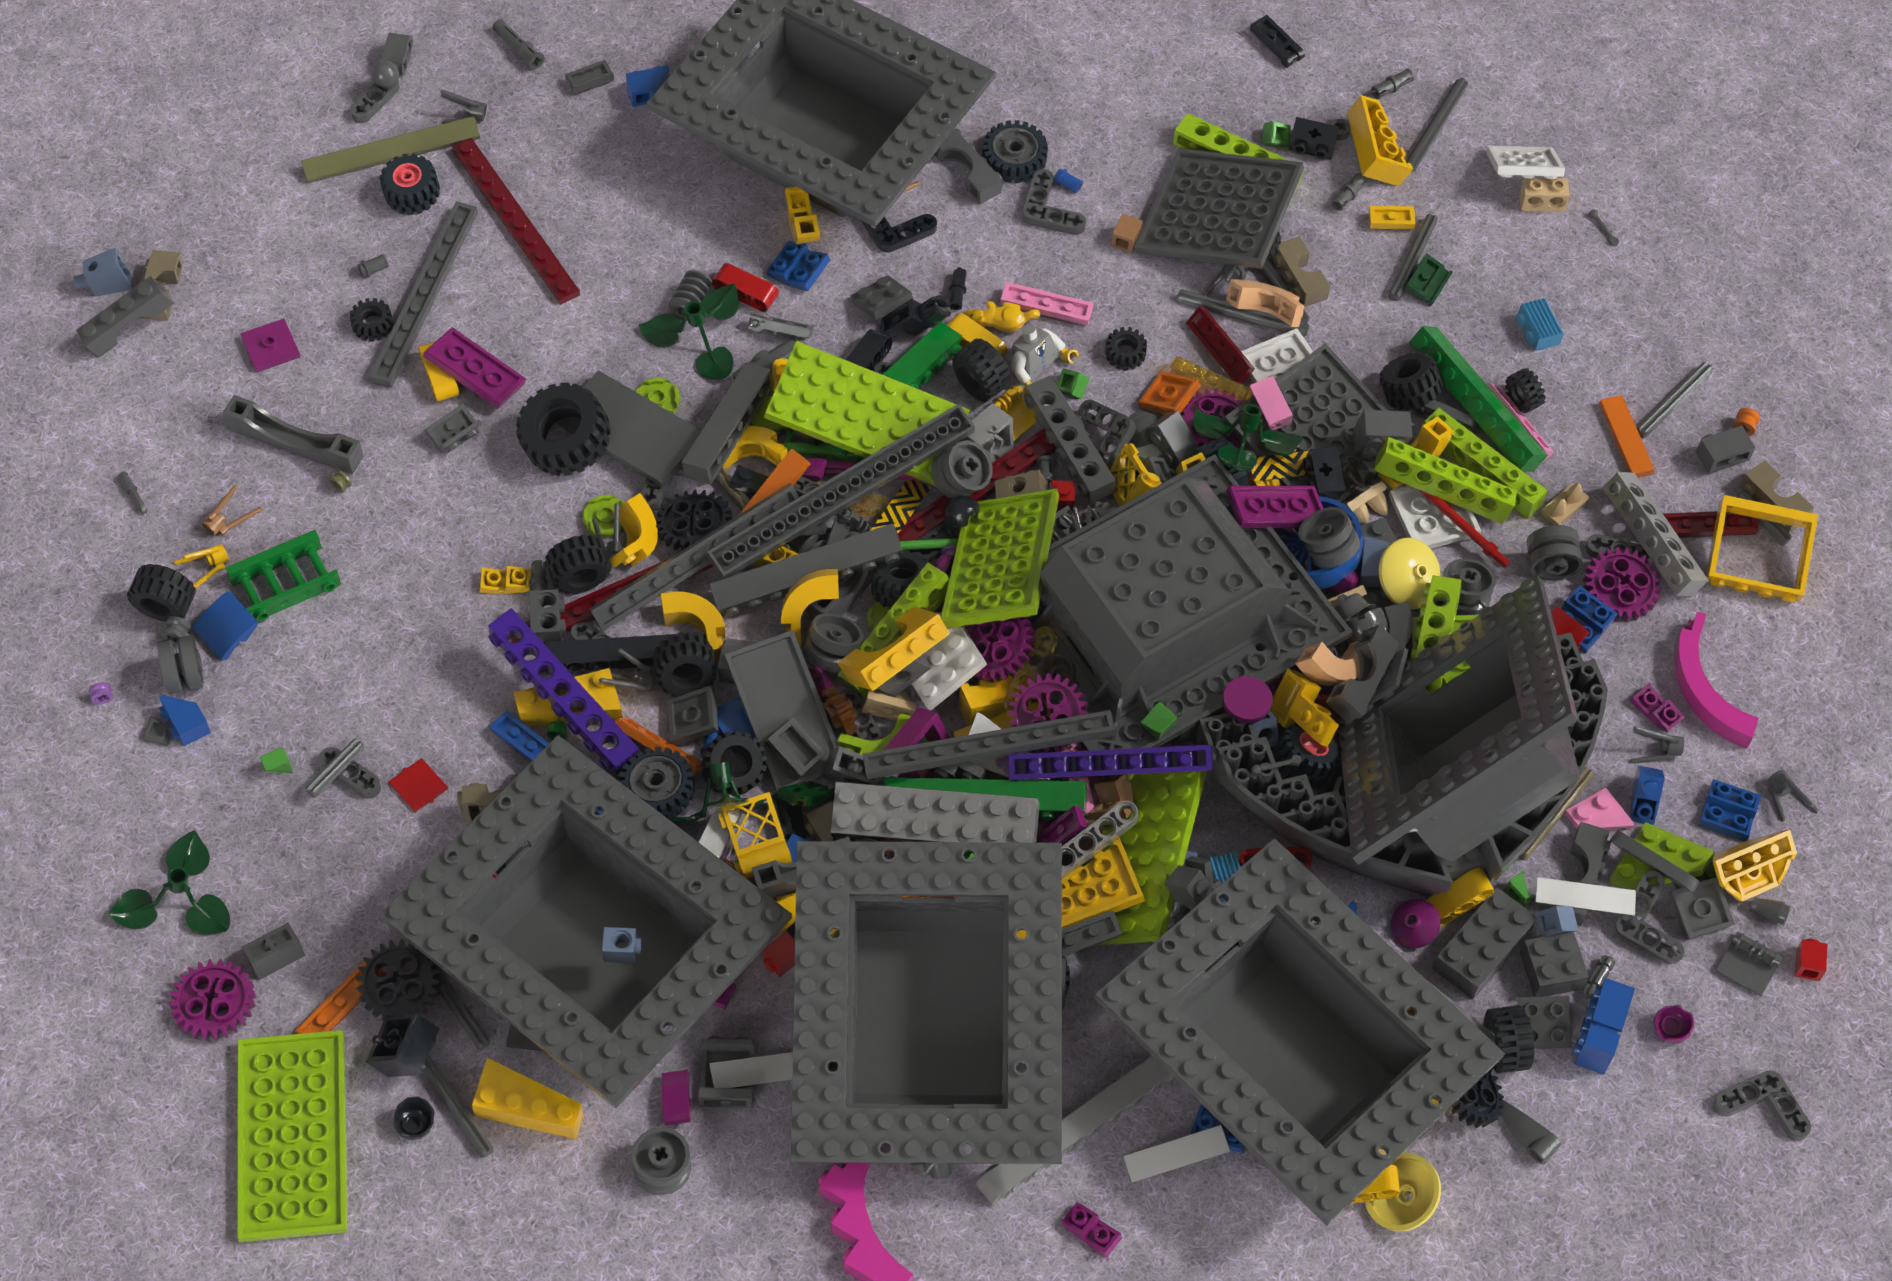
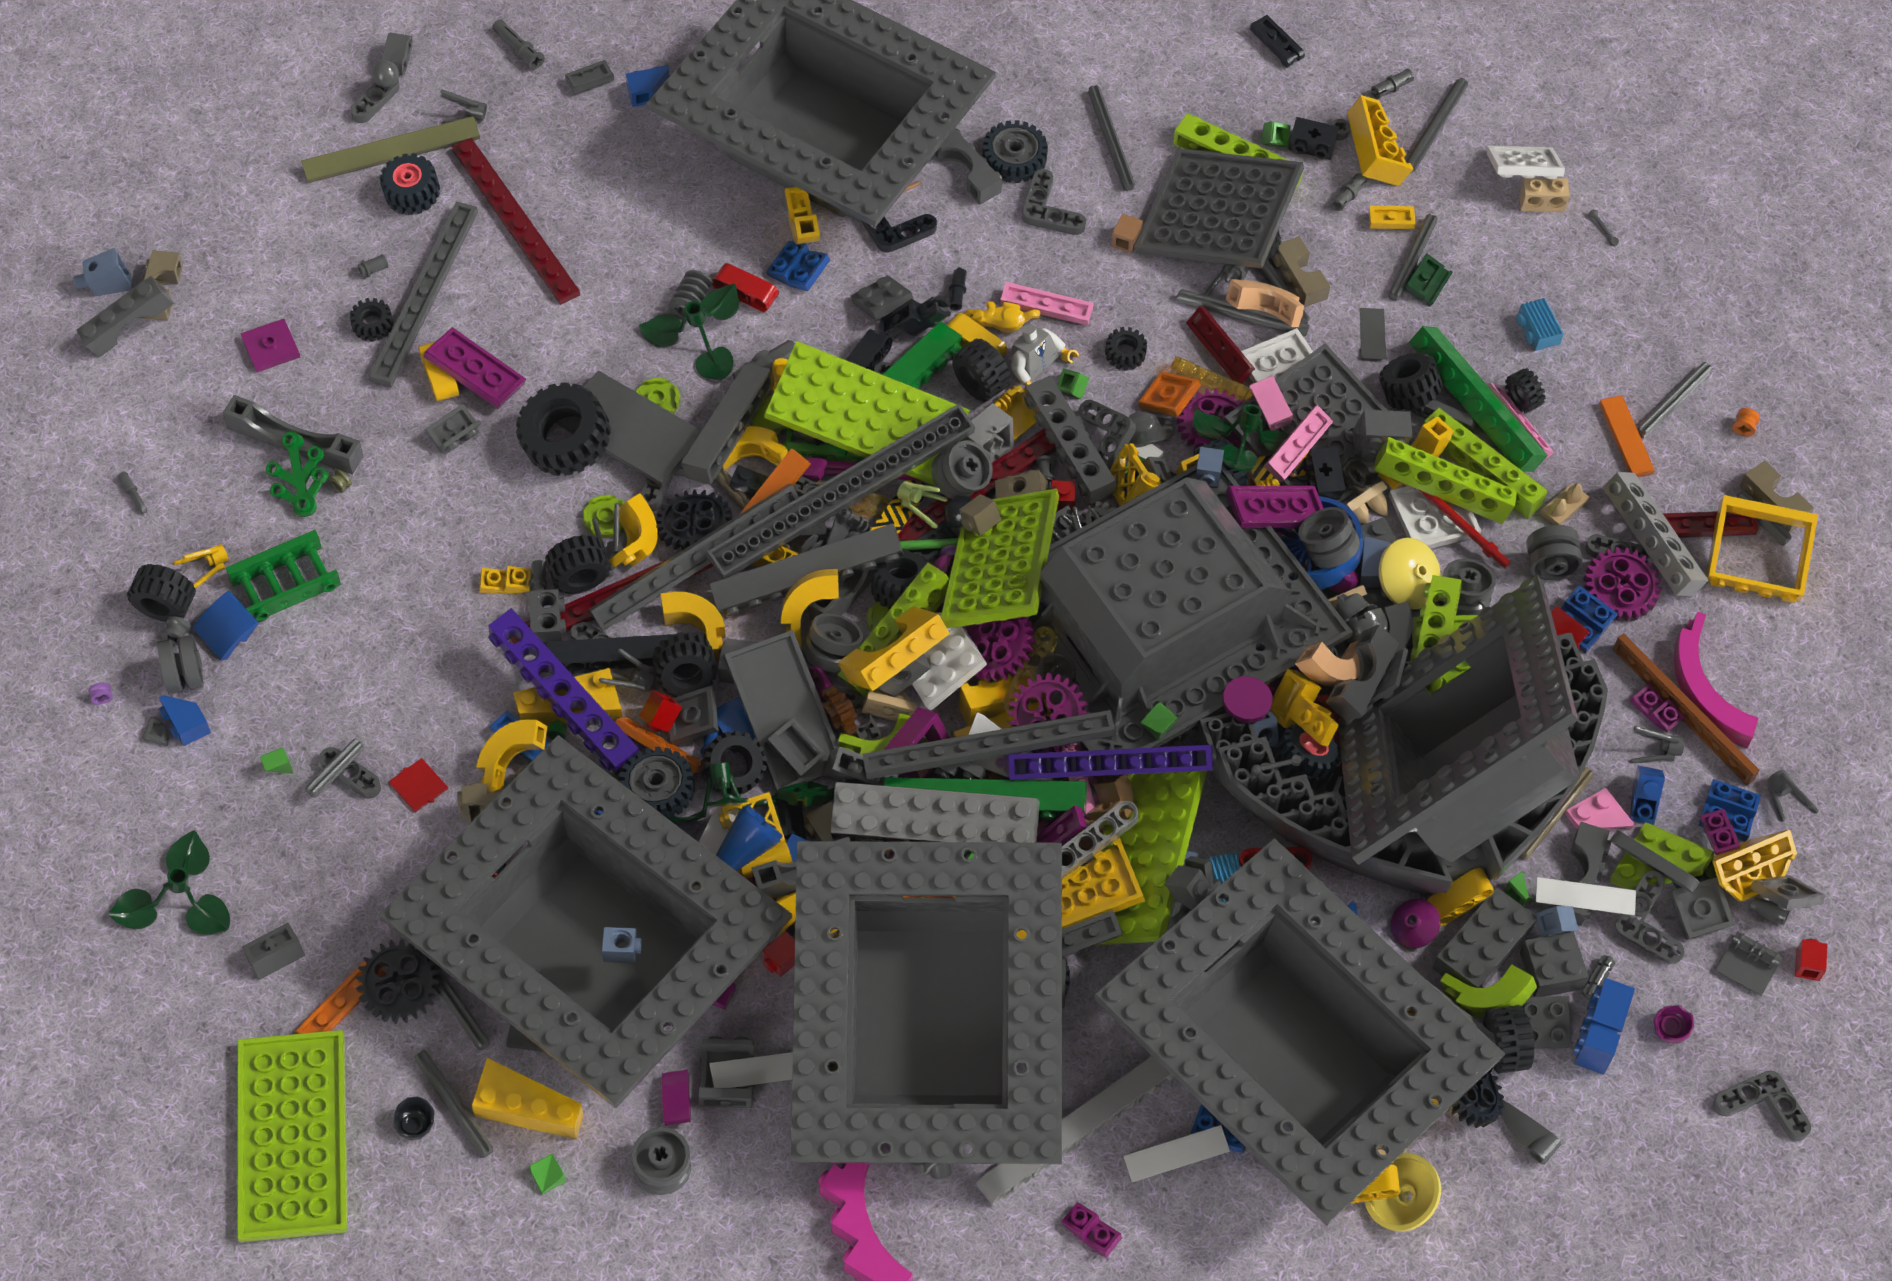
magenta gear [169,959,256,1041] -> none
medium nougat plant [201,485,262,536] -> none
black brick [366,1013,440,1077] -> none
dark grey hinge [748,314,814,340] -> none
blue pin [1053,169,1083,193] -> none
dark grey brick [1147,411,1199,467] -> none
dark grey brick [1696,426,1756,473] -> none
none -> green plant [266,431,328,517]
none -> yellow arch [476,720,547,793]
none -> bright green slope [529,1153,566,1195]
none -> red brick [639,690,682,733]
none -> blue cone [716,804,783,871]
none -> yellowish green plant [897,481,948,529]
none -> dark tan brick [959,494,1001,536]
none -> dark grey axle [1088,85,1135,191]
none -> sand blue brick [1195,447,1224,487]
none -> bright pink plate [1264,405,1333,482]
none -> dark grey sticker [1359,308,1387,359]
none -> lime arch [1440,964,1537,1018]
none -> dark orange tile [1613,633,1760,785]
none -> magenta slope [1700,809,1740,855]
none -> flat silver plate [1751,875,1825,911]

